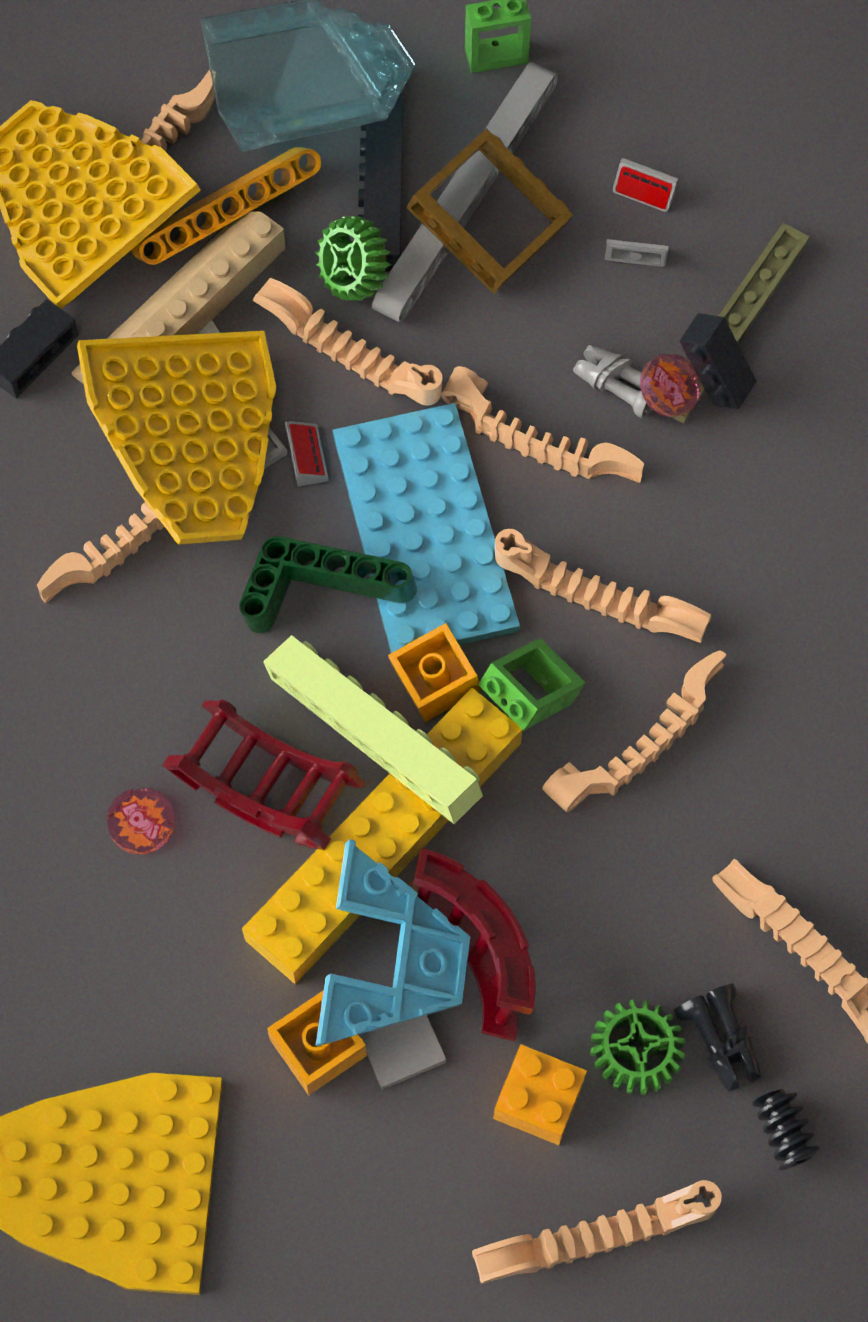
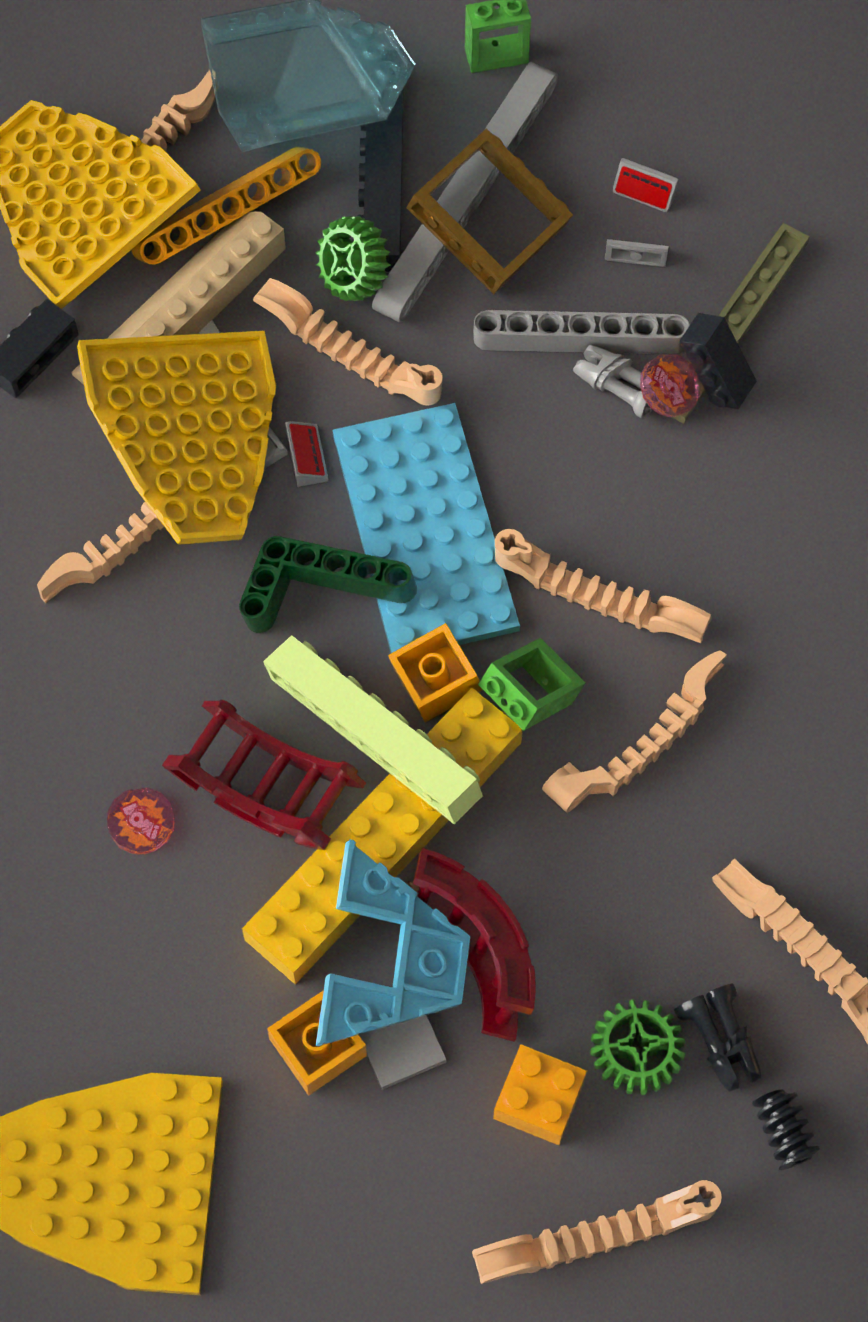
light nougat piece [441,366,644,483] -> none
none -> light grey beam [473,310,690,354]

